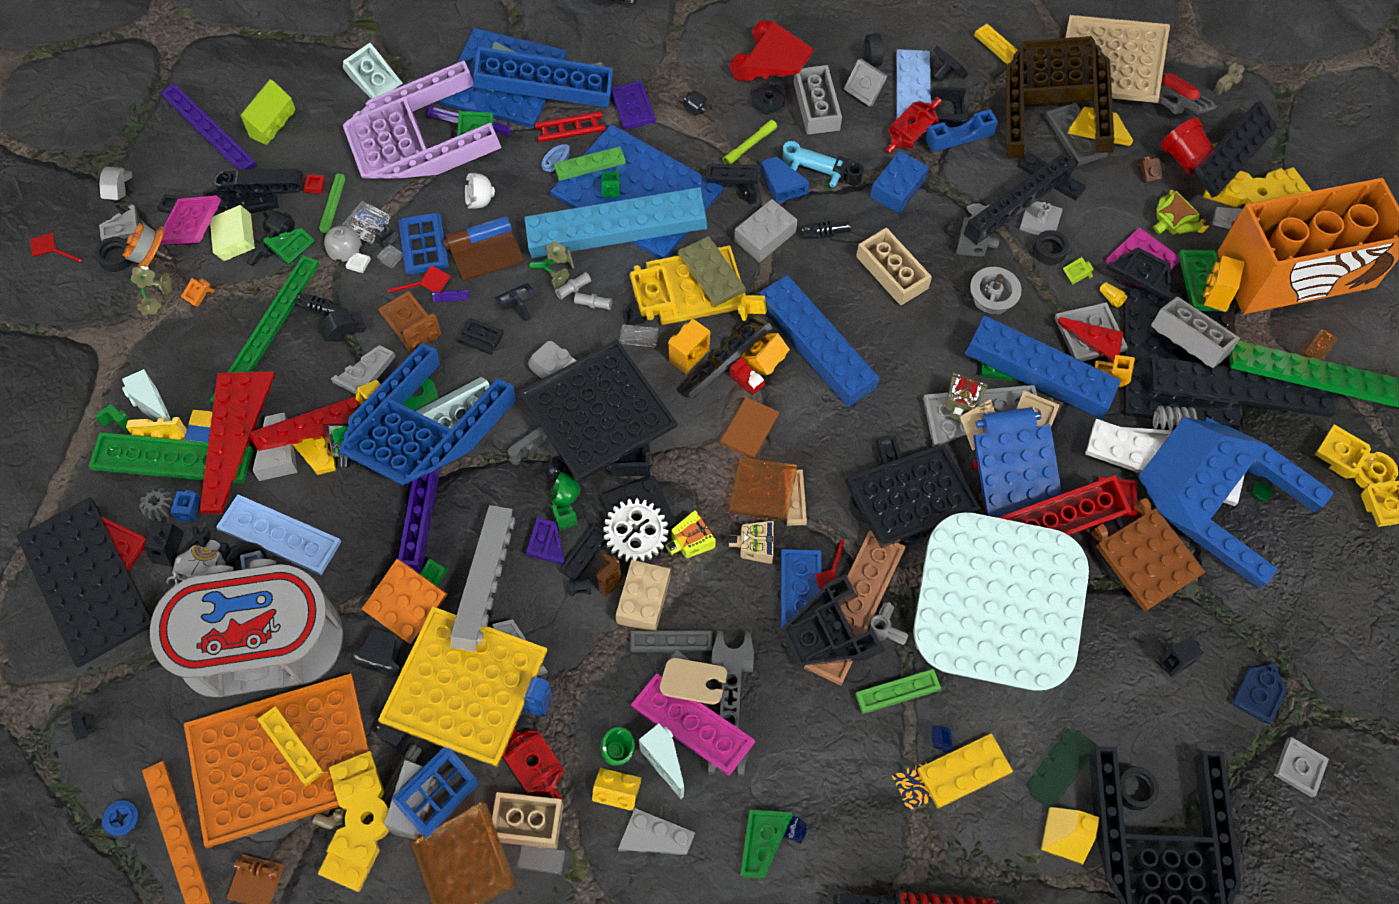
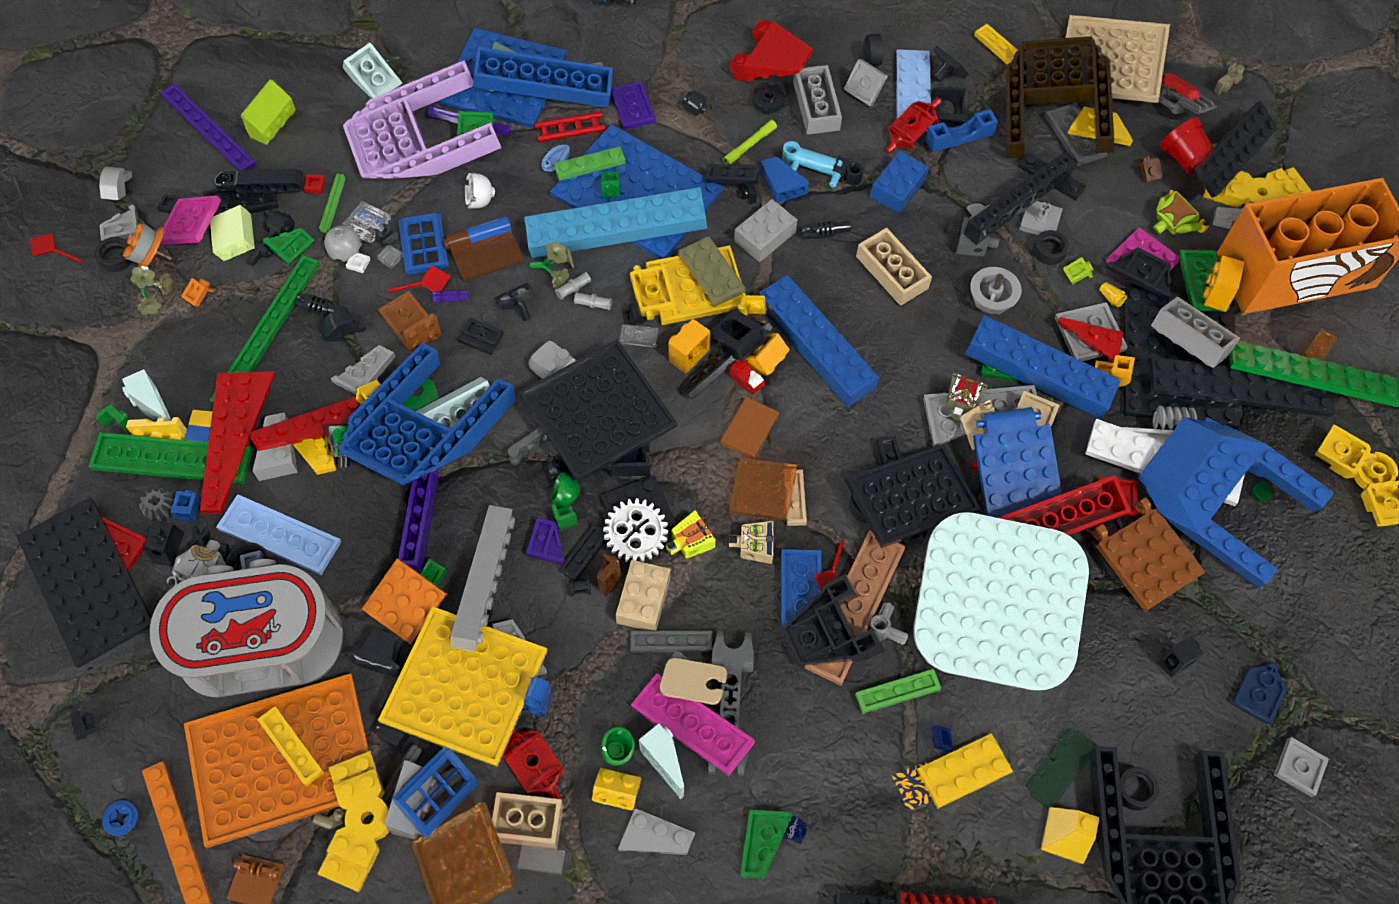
none -> black panel [710,309,768,362]

